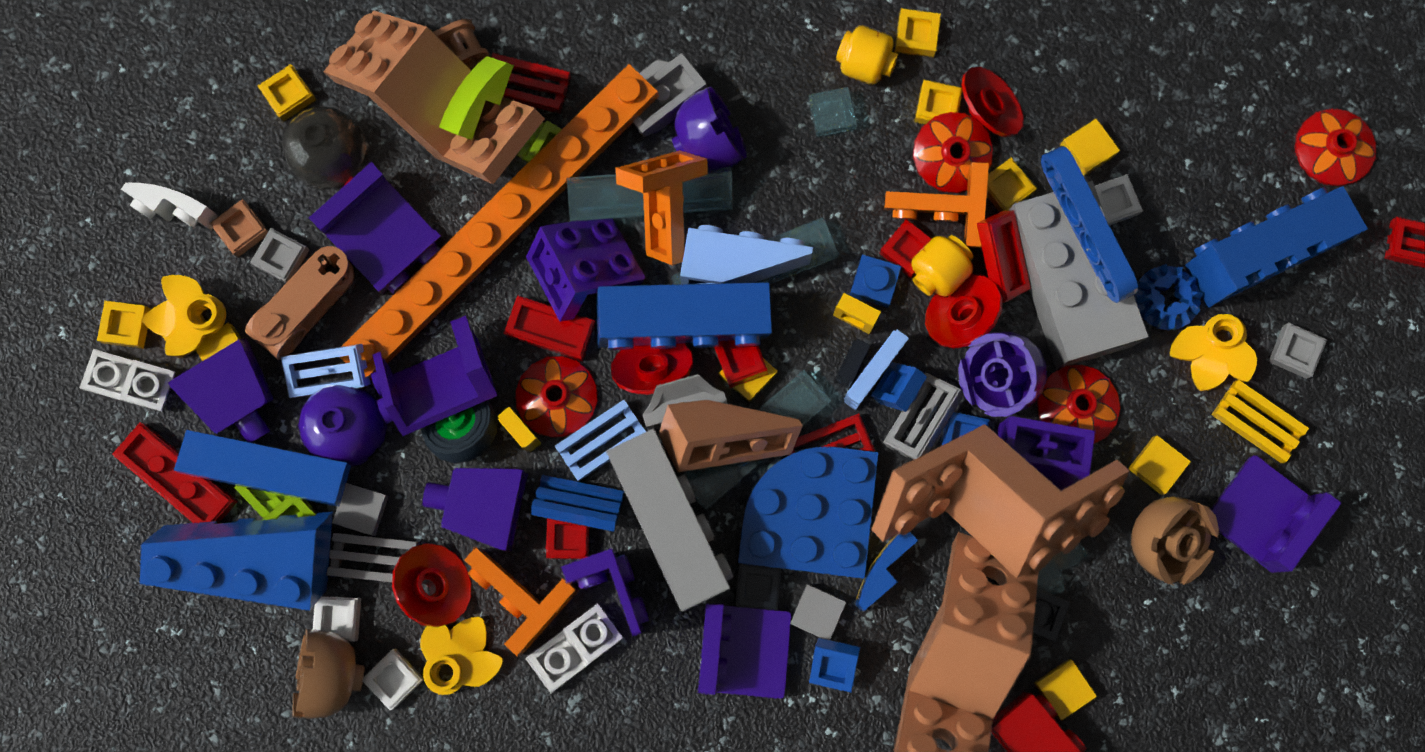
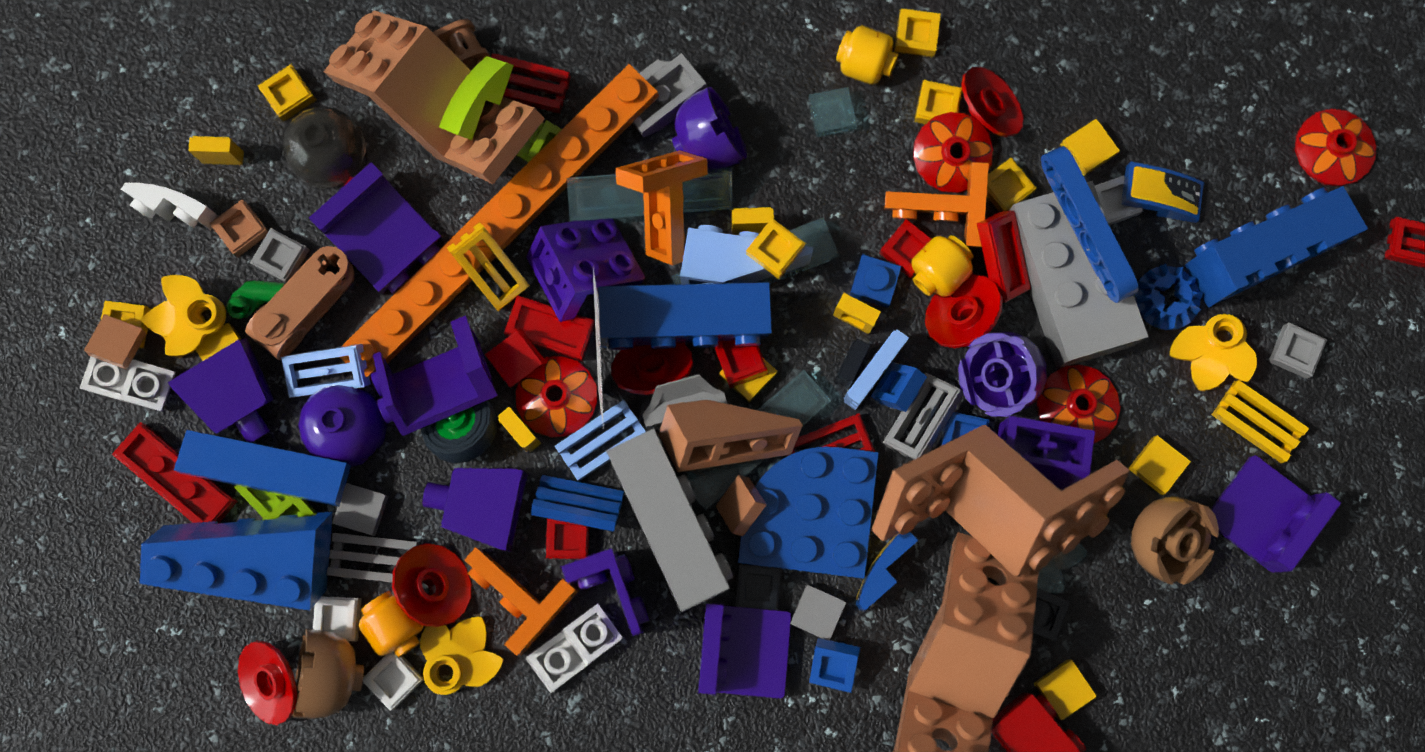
none -> nougat tile [84,314,146,370]
none -> yellow tile [188,136,244,165]
none -> green arm [226,280,286,319]
none -> red dish [238,640,297,725]
none -> light orange head [359,591,424,658]
none -> yellow tile [447,222,530,311]
none -> red tile [485,328,546,388]
none -> white sticker [593,268,604,429]
none -> nougat tile [716,475,767,536]
none -> yellow tile [731,207,774,235]
none -> yellow tile [746,218,806,279]
none -> slope [1121,162,1204,223]

